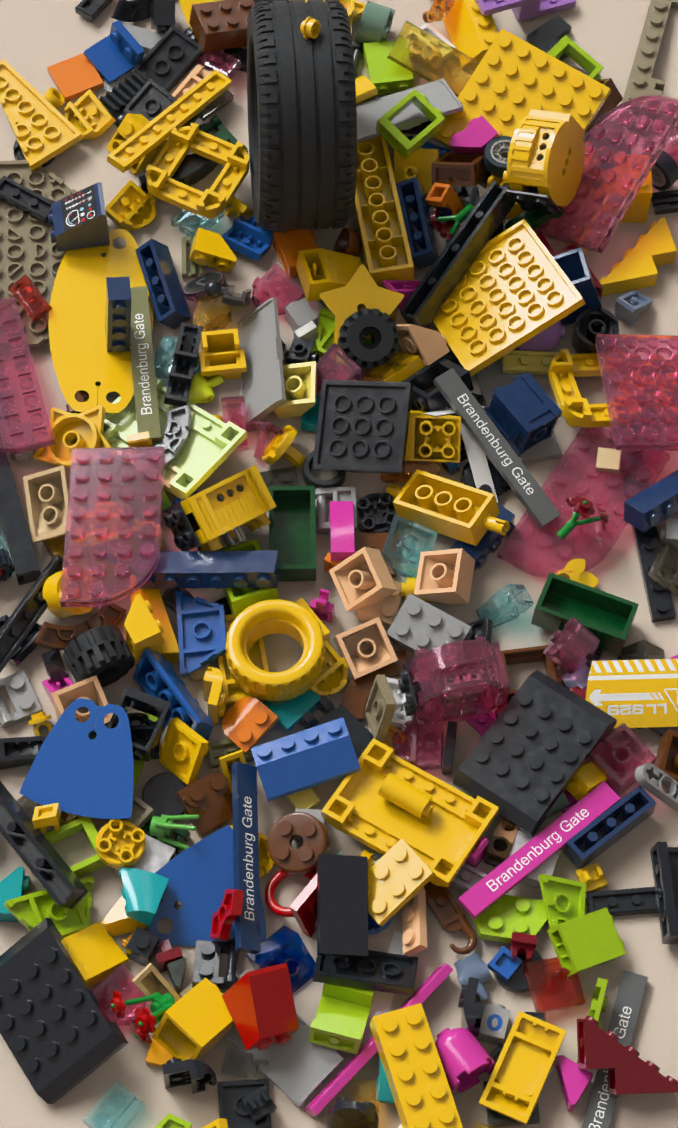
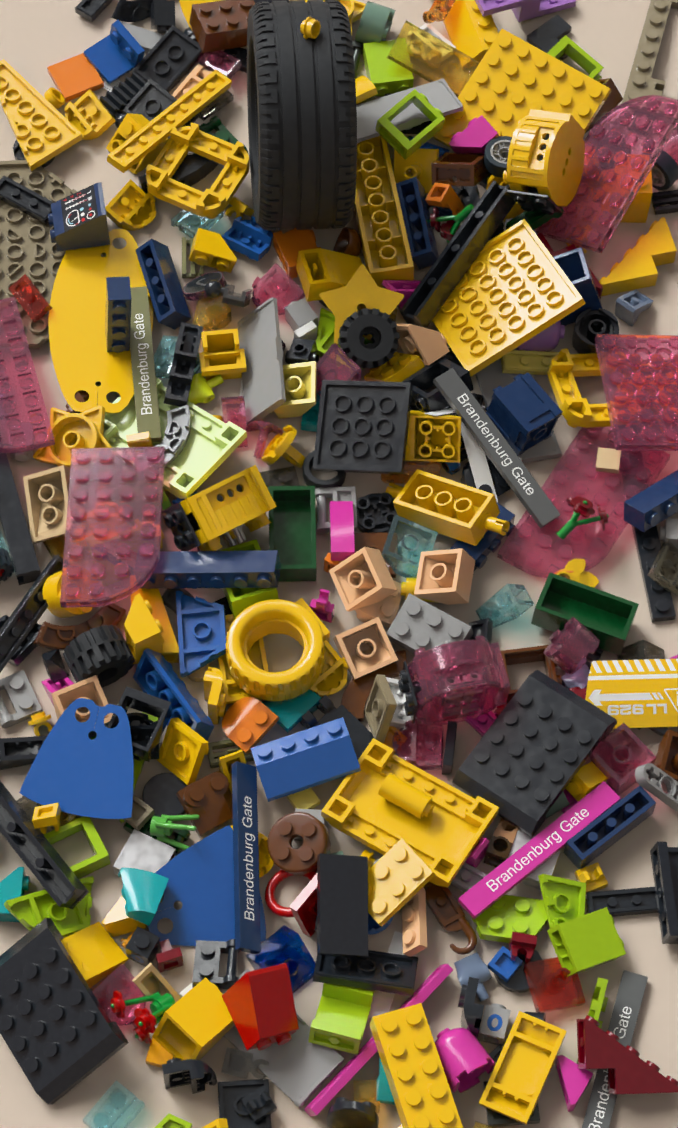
yellow tile [96,819,146,869] -> none
pearl dark grey slope [167,958,186,994] -> none
red tile [210,889,244,940] -> none

